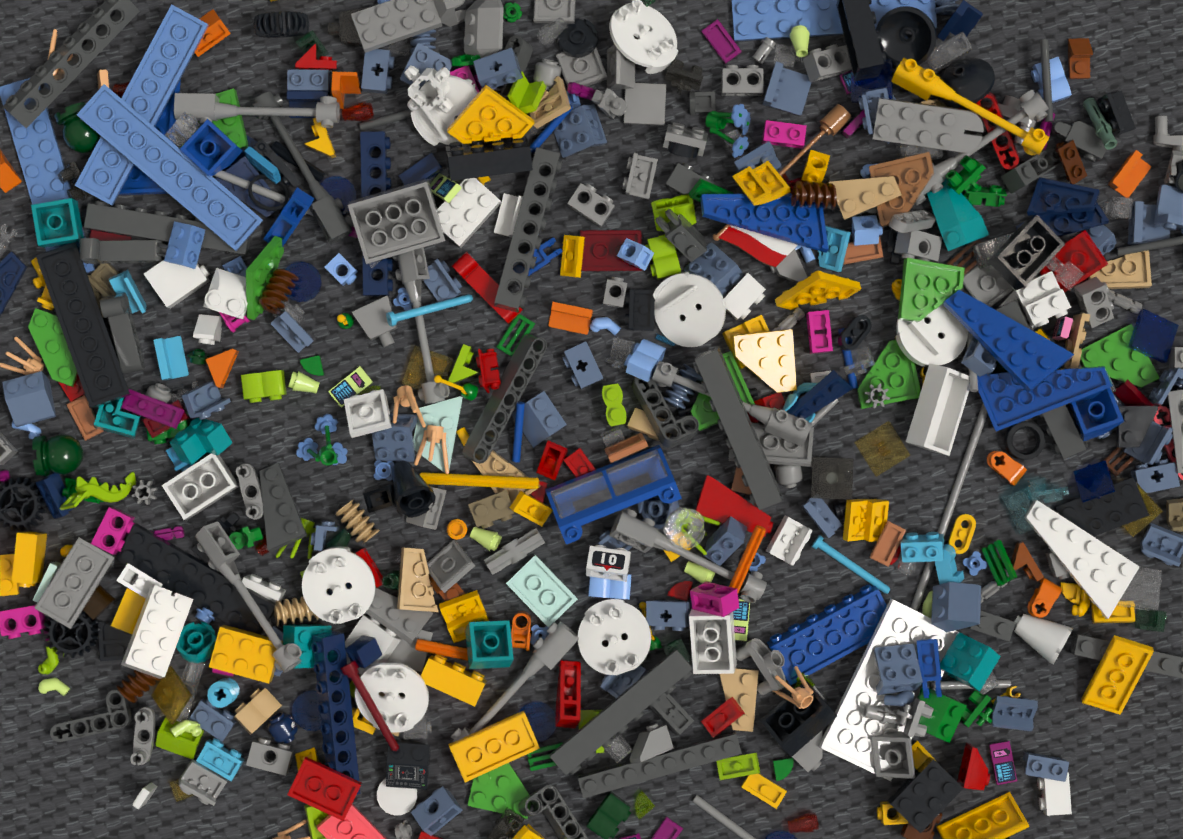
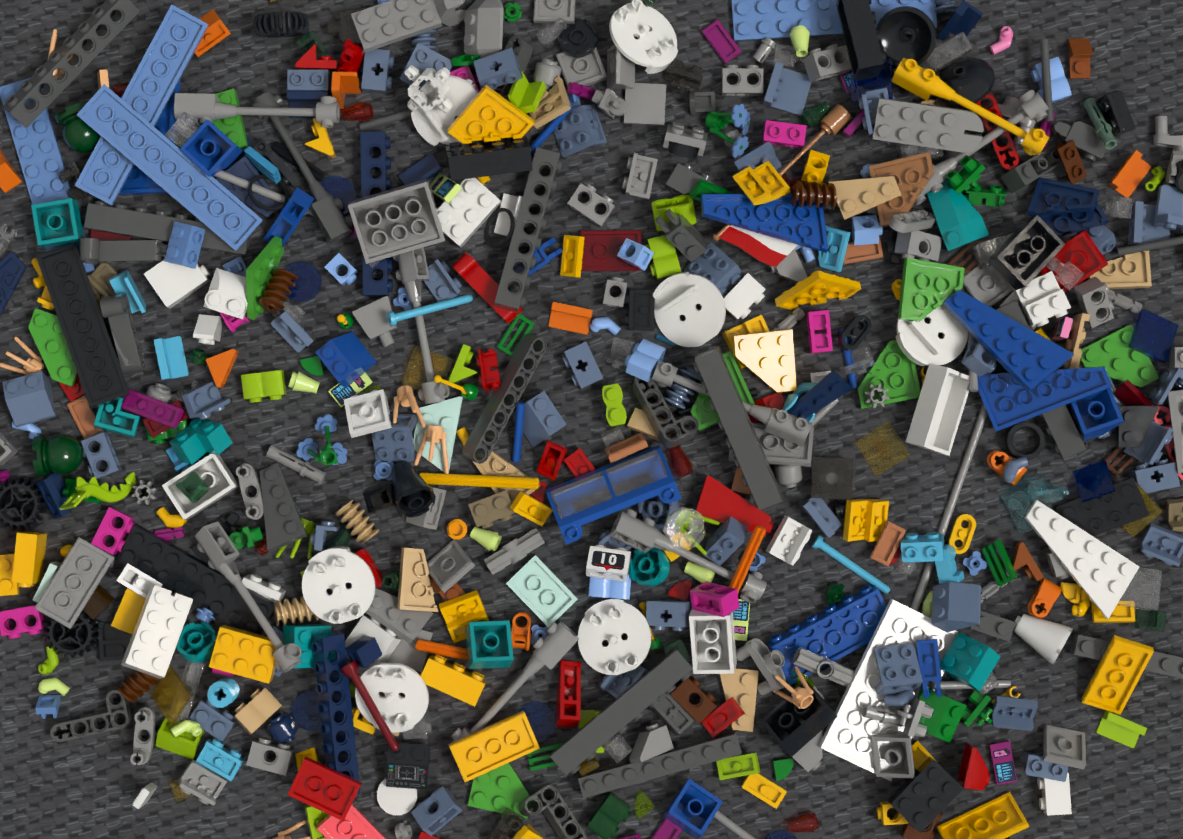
none -> medium blue tile [35,695,60,719]
none -> sand blue brick [81,432,122,479]
none -> yellow arm [156,507,187,528]
none -> clear green panel [176,472,211,503]
none -> light grey pin [266,445,326,484]
none -> blue slope [315,332,377,388]
none -> red hips [337,39,365,74]
none -> black piece [485,208,515,249]
none -> clear yellow tile [578,756,600,776]
none -> teal cylinder [629,547,670,587]
none -> blue slope [663,779,723,839]
none -> clear red cone [669,446,693,478]
none -> reddish brown brick [670,677,717,724]
none -> light grey piece [792,647,855,687]
none -> clear green cone [800,101,831,129]
none -> dark green plate [825,583,844,604]
none -> bright pink arm [989,26,1013,55]
none -> sand blue arm [1003,456,1028,483]
none -> light grey tile [1043,724,1086,769]
none -> lime panel [1096,710,1147,748]
none -> lime arm [1145,166,1165,191]

